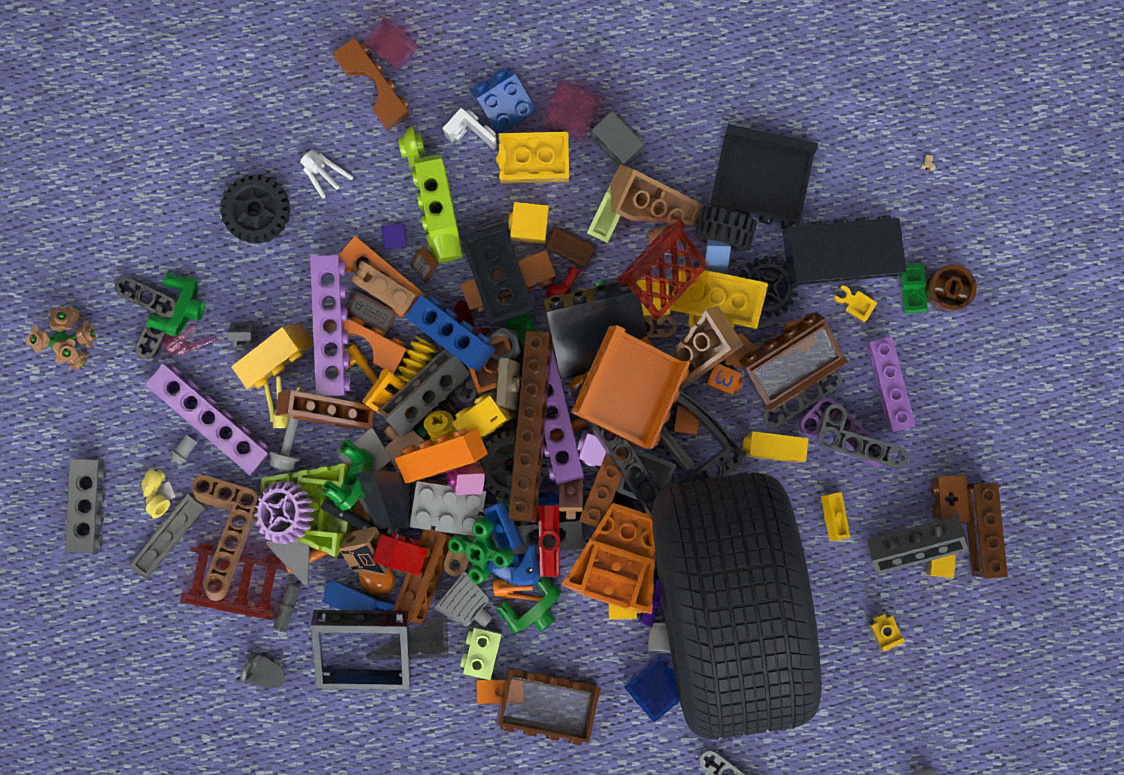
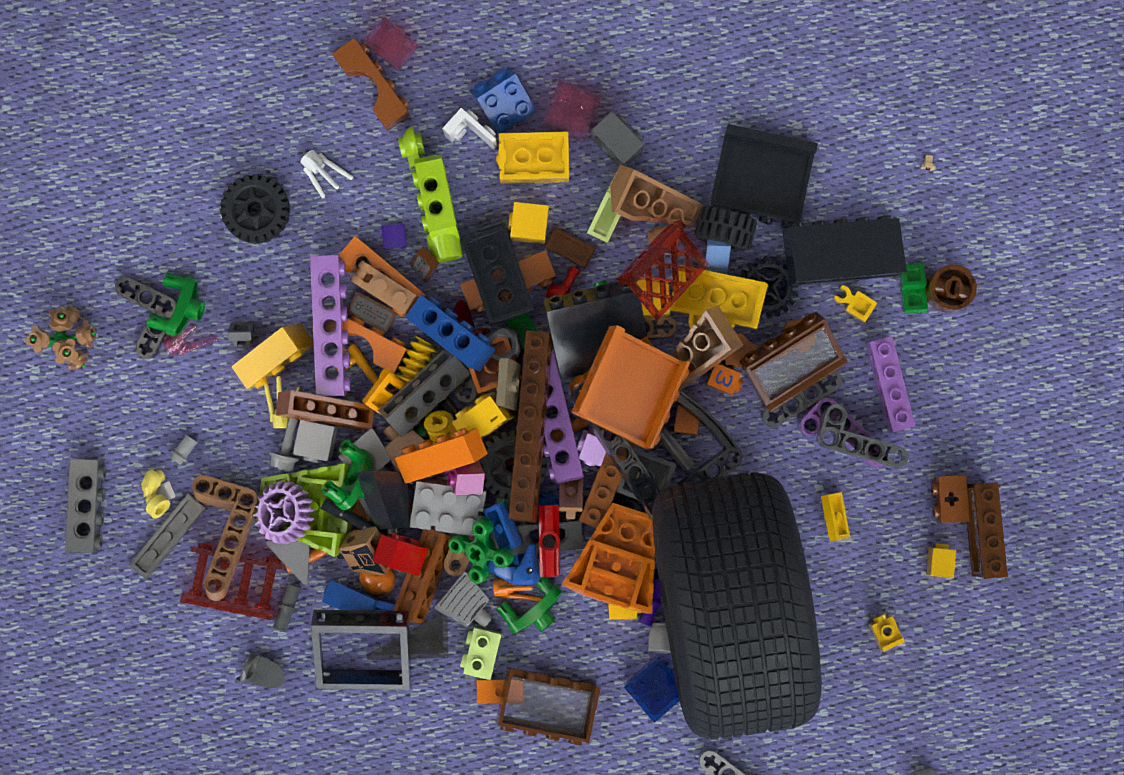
medium lavender brick [145,364,270,475] -> none
yellow window [742,431,809,463] -> none
dark grey brick [867,515,969,574] -> none
none -> light grey head [293,420,338,463]

